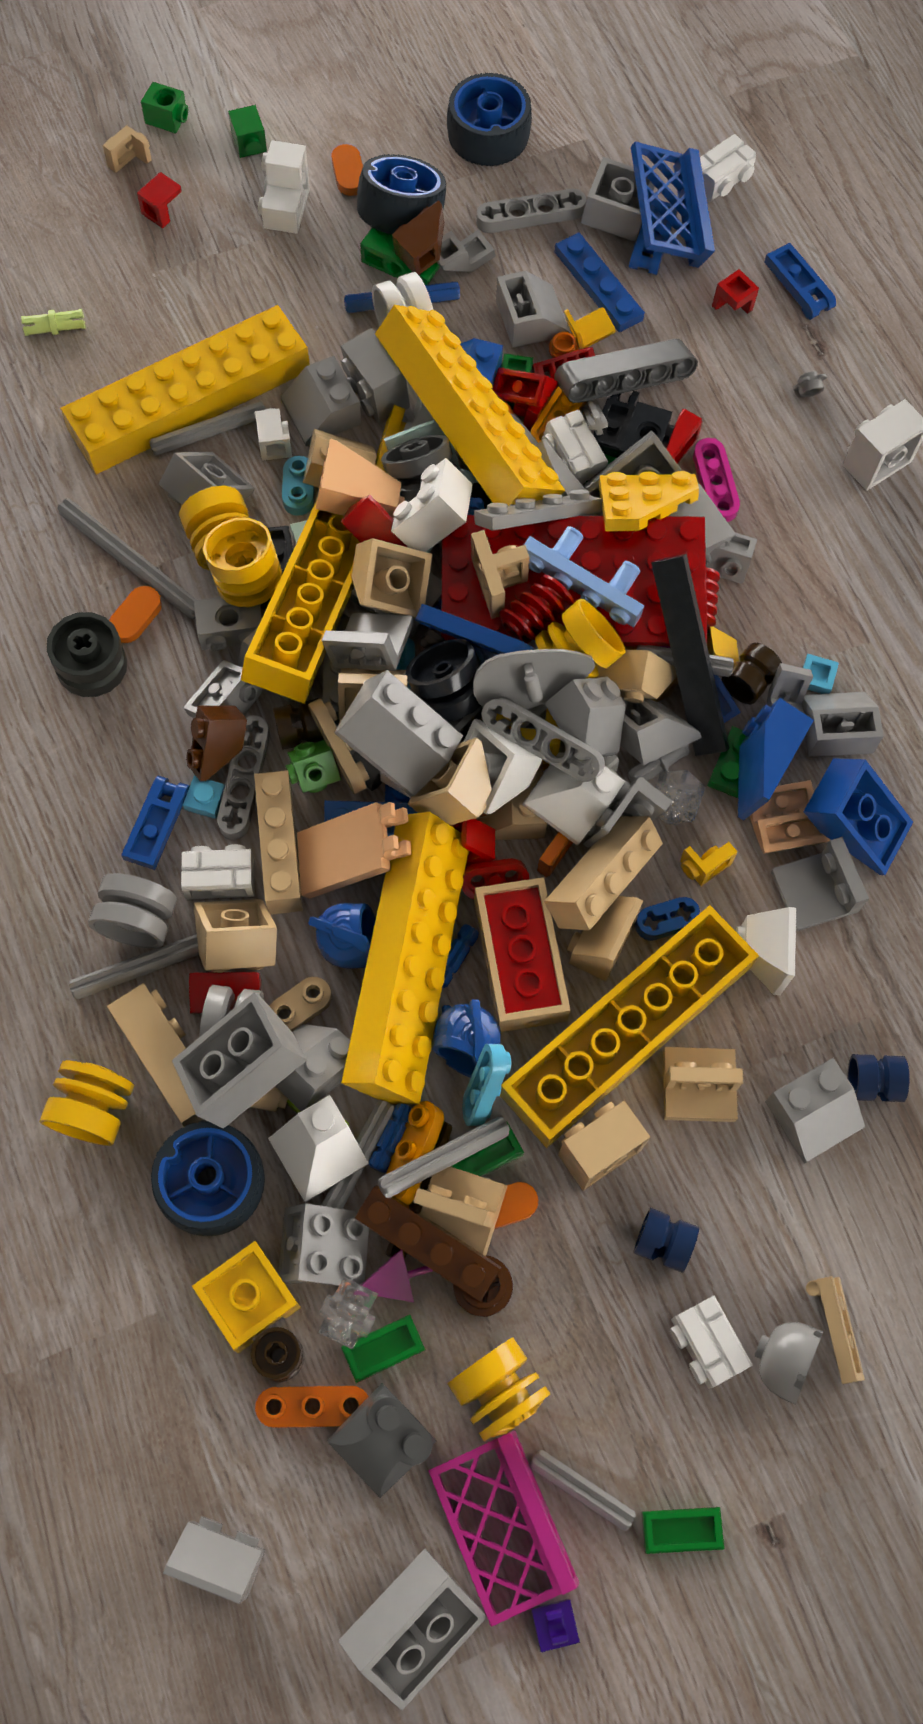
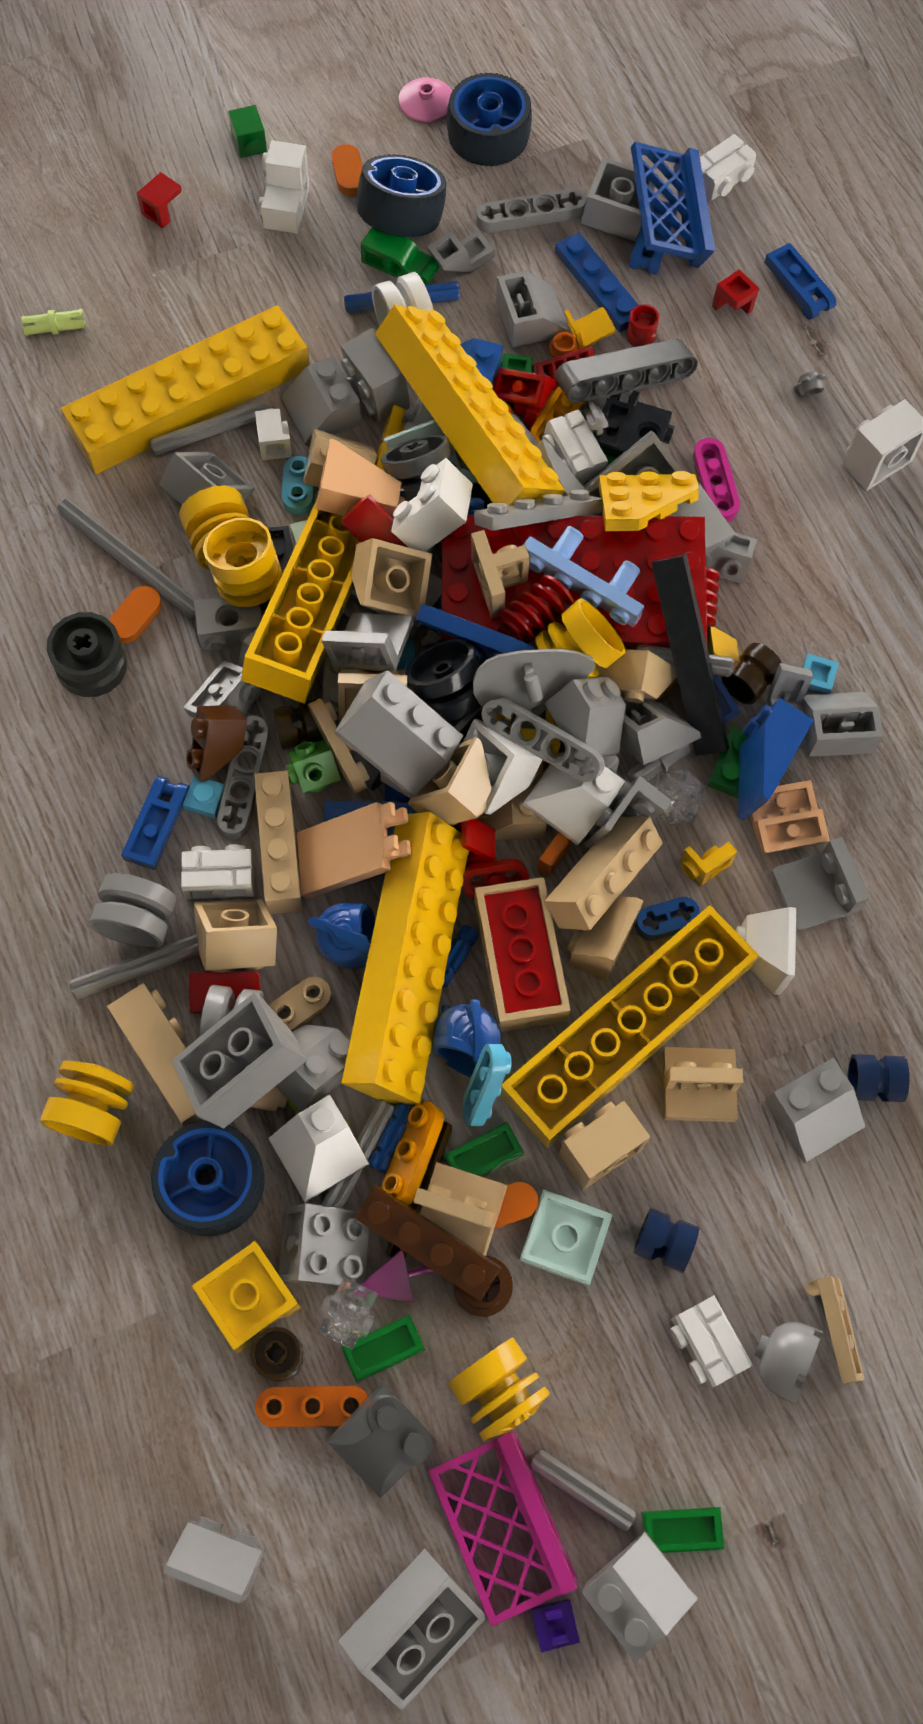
tan bracket [102,125,152,173] -> none
green brick [141,82,189,134] -> none
light grey axle [378,1117,510,1198] -> none
reddish brown slope [392,200,444,275] -> none
red slope [666,409,703,464] -> none
blue slope [803,758,913,875] -> none
none -> bright pink dish [399,78,452,123]
none -> light aqua tile [519,1189,613,1287]
none -> light grey slope [582,1531,698,1662]
none -> red wheel [626,304,659,347]

